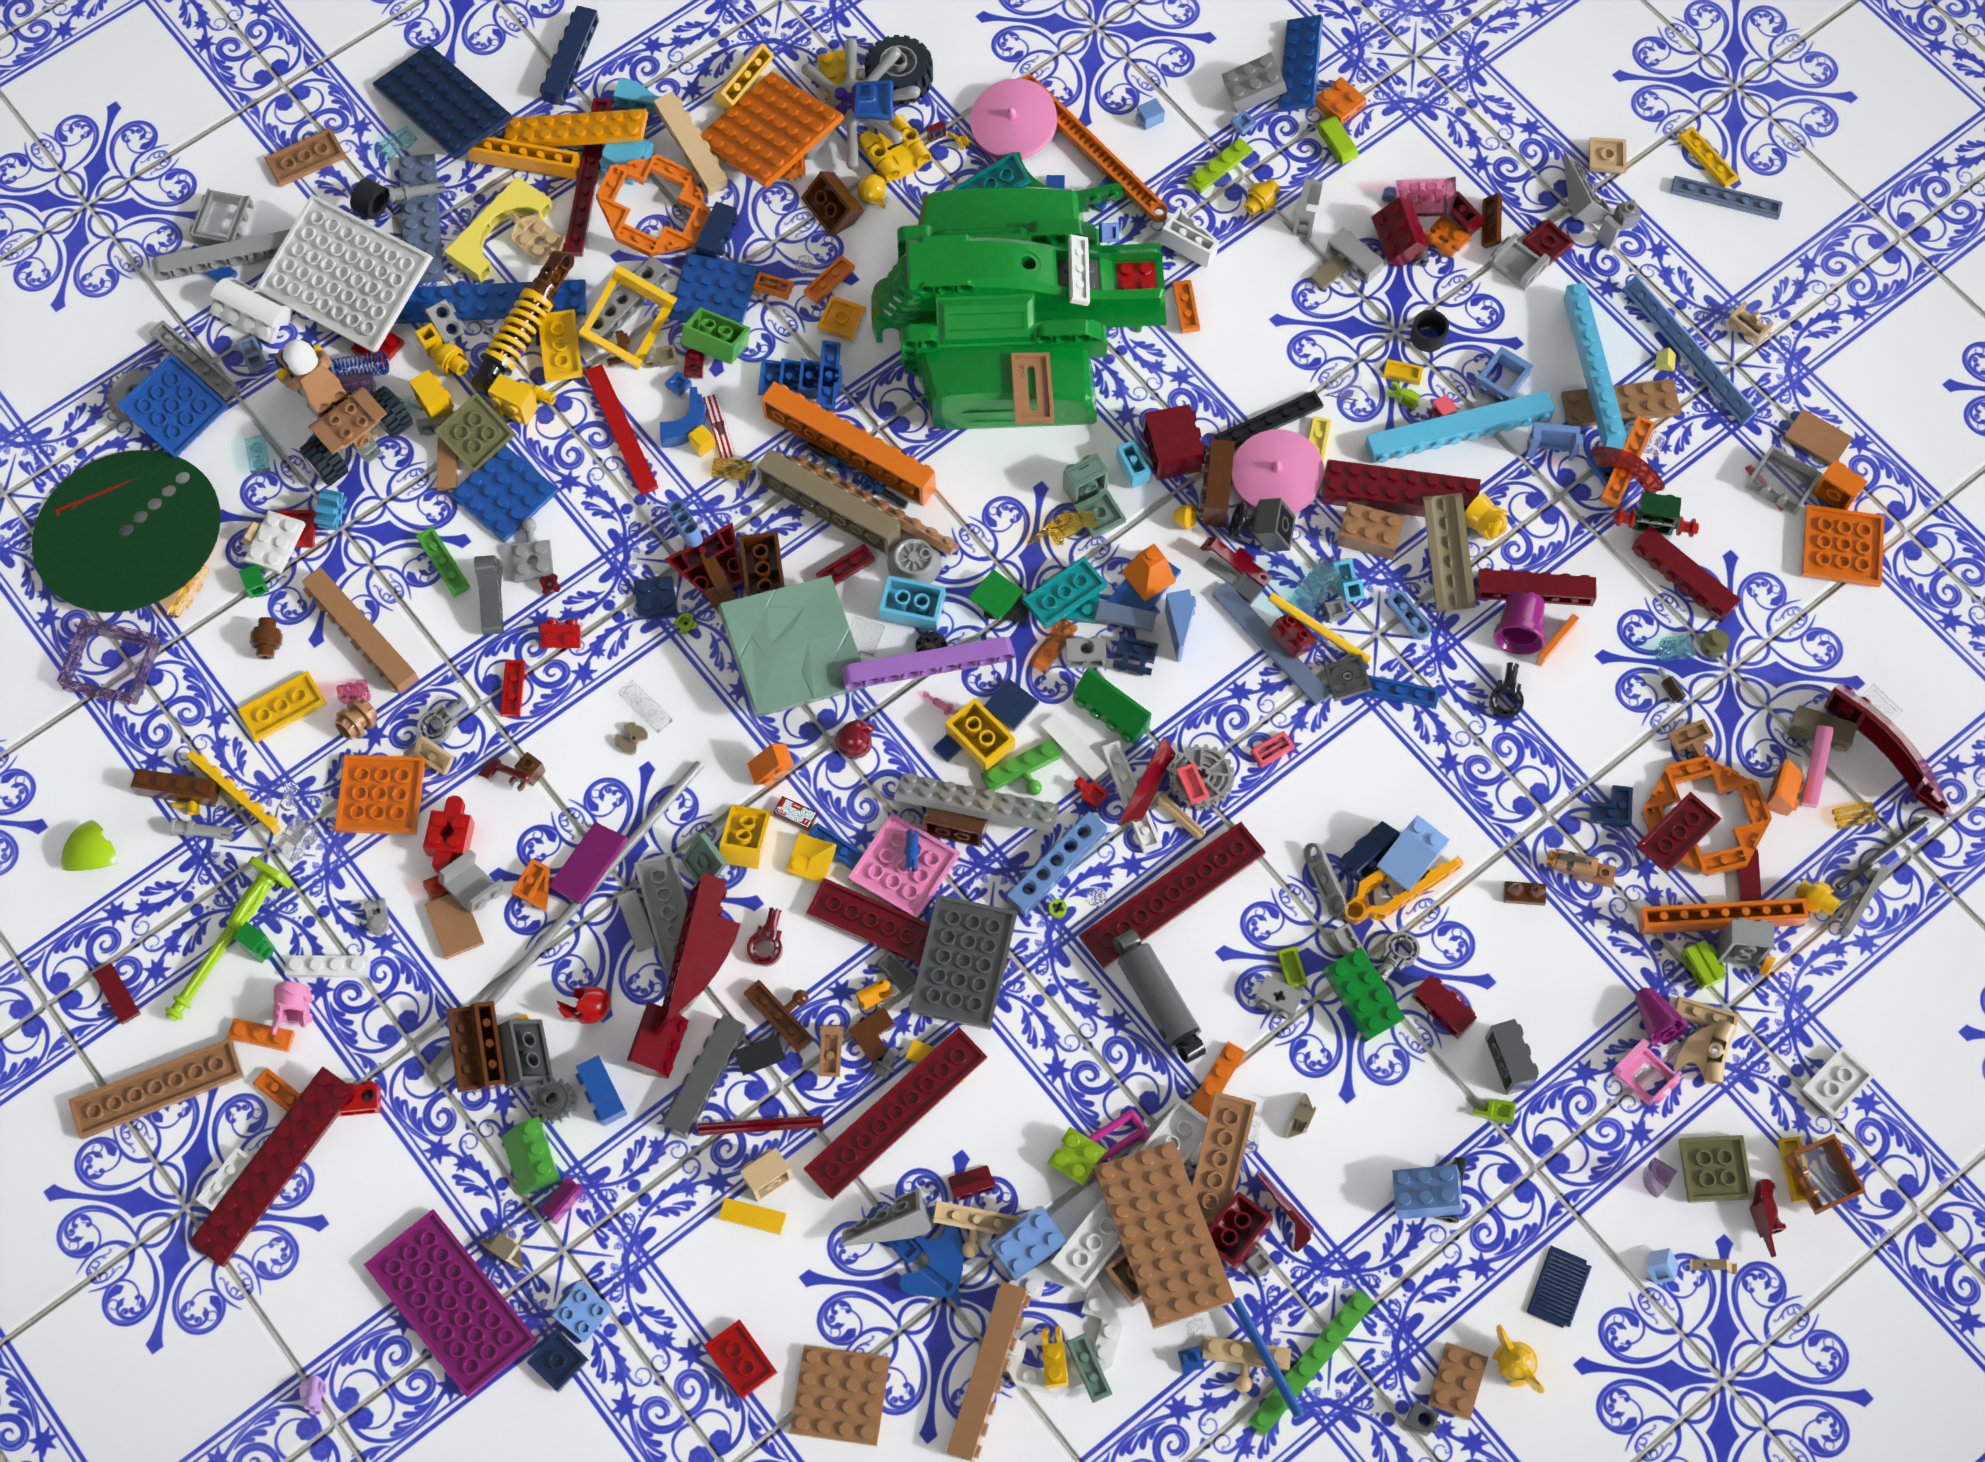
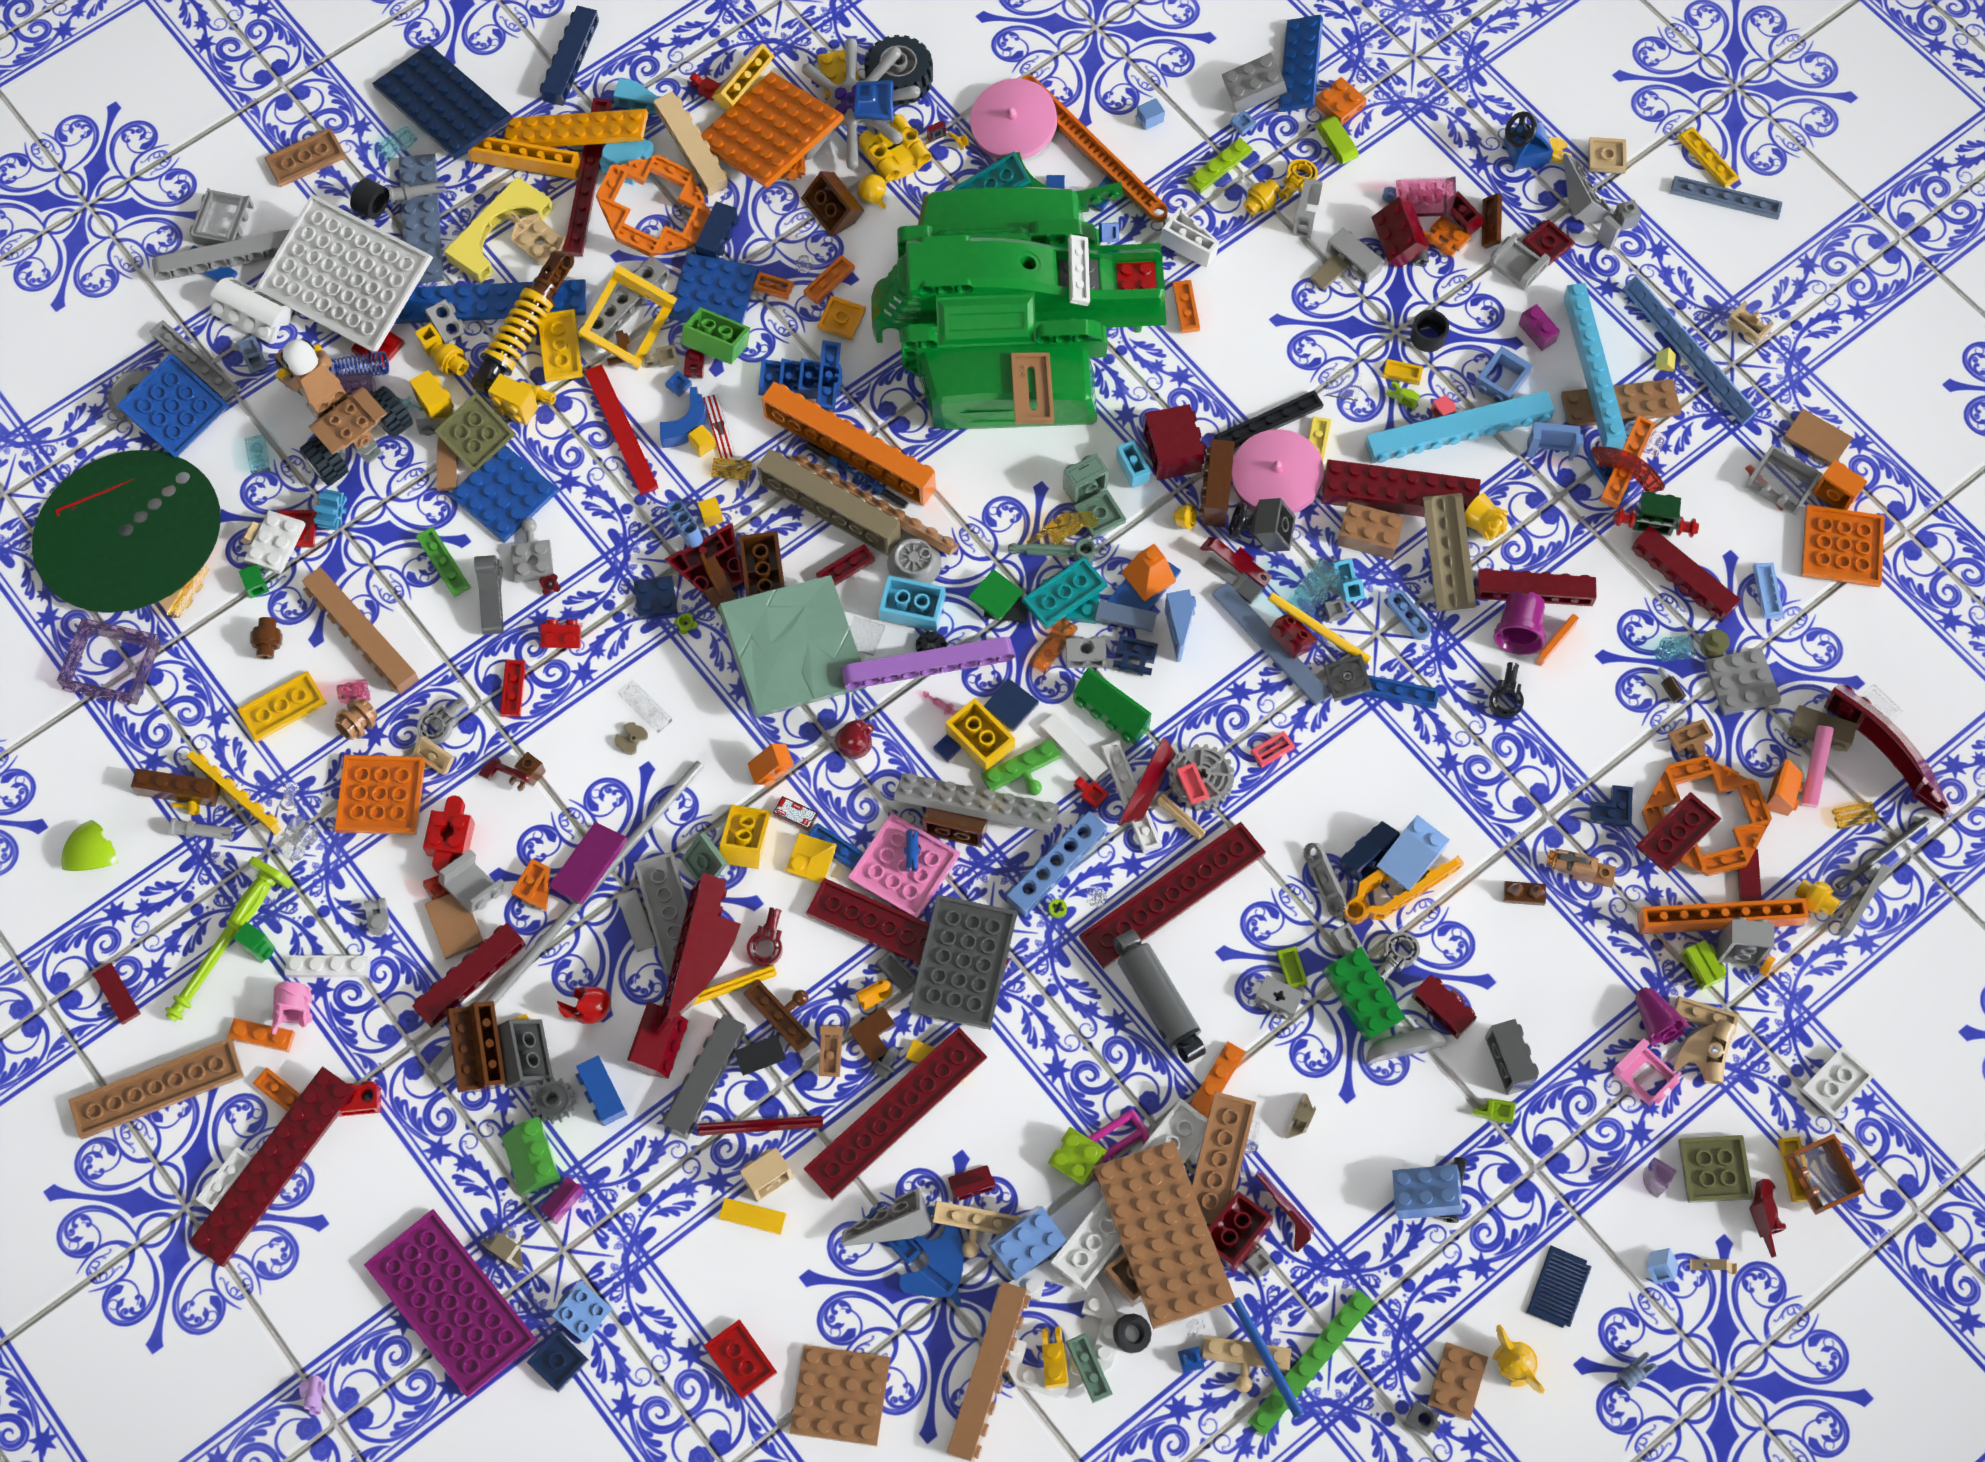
none -> dark red brick [412,922,526,1029]
none -> yellow axle [659,965,777,1006]
none -> red plate [689,72,721,101]
none -> yellow piece [697,497,723,527]
none -> sand green piece [1008,538,1095,563]
none -> black tyre [1113,1313,1152,1354]
none -> yellow pin [1278,159,1318,201]
none -> light grey brick [1366,1029,1448,1065]
none -> blue piece [1503,111,1553,170]
none -> magenta brick [1518,304,1560,351]
none -> yellow piece [1549,137,1572,163]
none -> sand blue hinge [1616,1352,1658,1391]
none -> light grey plate [1704,647,1781,716]
none -> light blue plate [1752,562,1784,619]

